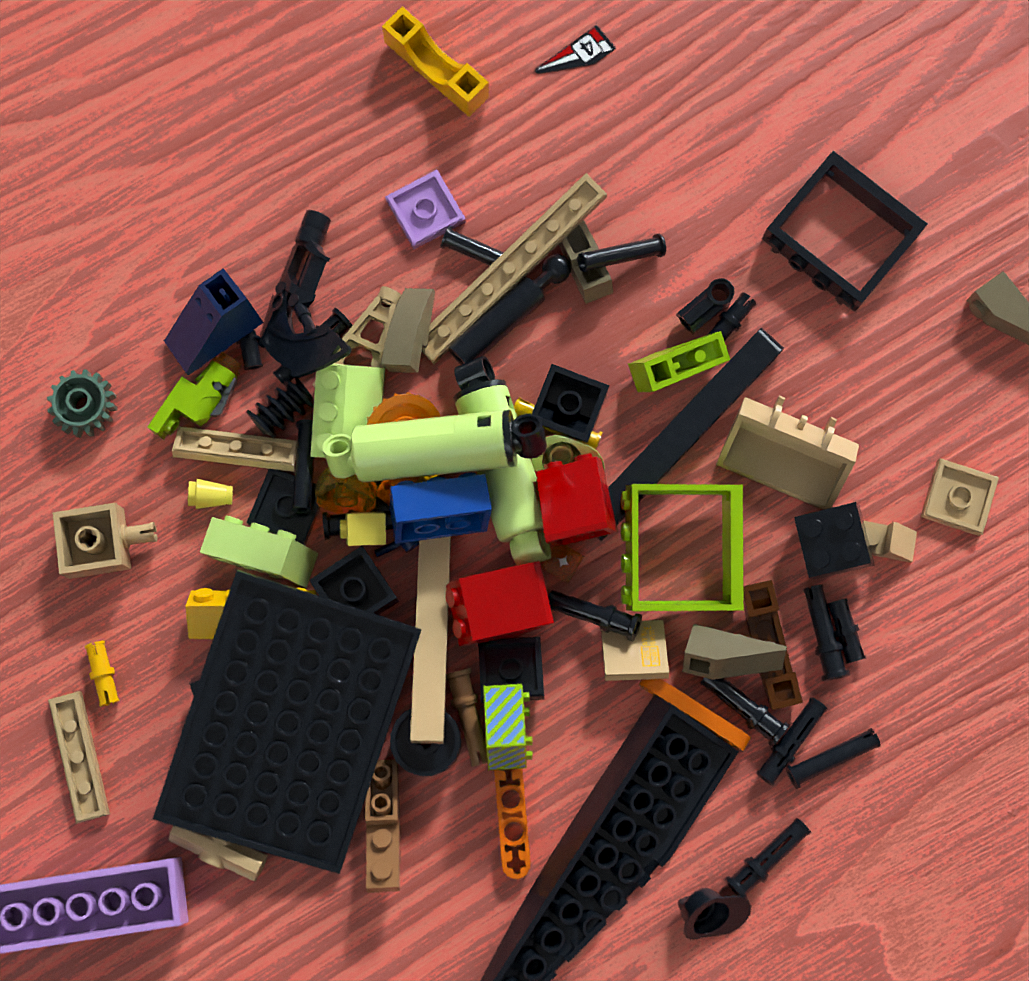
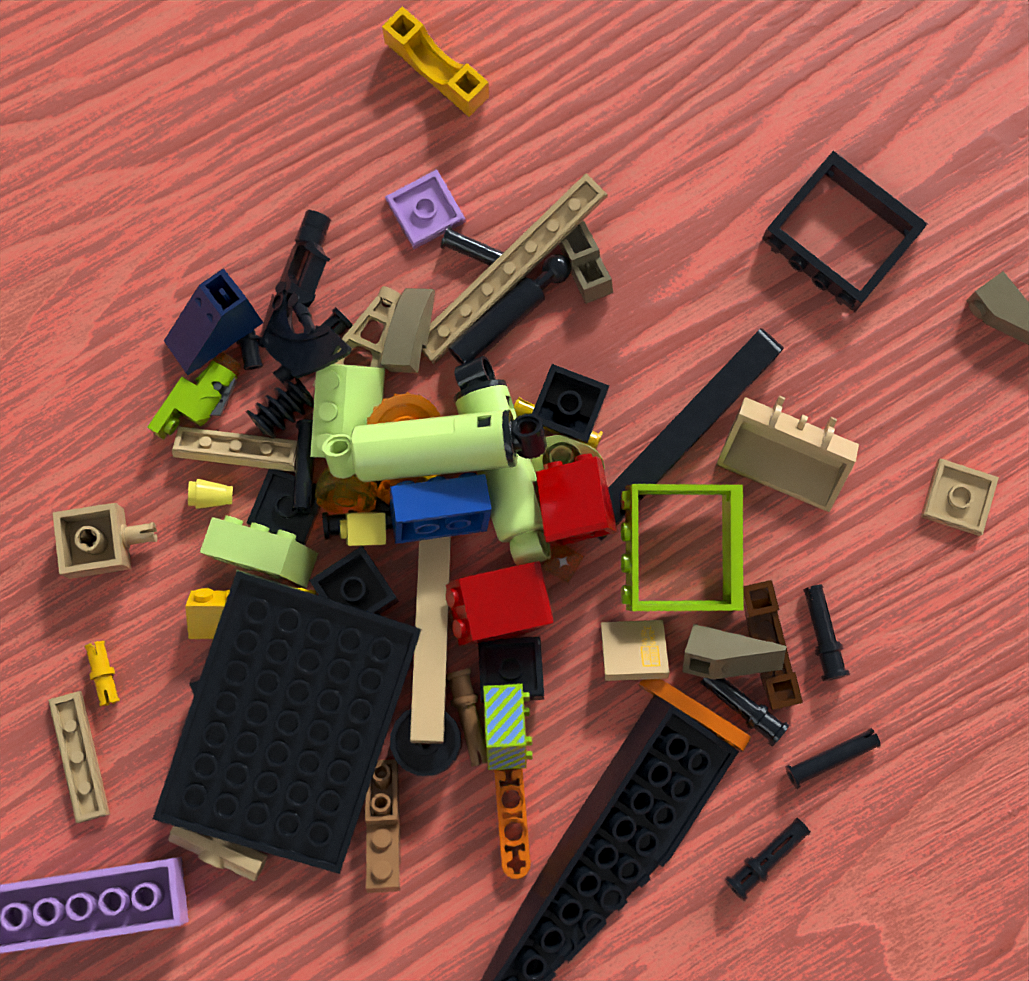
sand green gear [47,369,117,438] -> none
dark blue hand [375,541,419,557] -> none
sticker [534,25,616,74] -> none
black pin [548,590,642,641] -> none
black pin [577,233,667,272] -> none
lime slope [628,331,730,392] -> none
black piece [676,278,735,334] -> none
black piece [678,888,751,940] -> none
black pin [705,292,757,341] -> none
black pin [756,697,828,786] -> none
black brick [794,502,875,580] -> none
black pin [828,598,866,664] -> none
tan slope [864,521,917,562] -> none

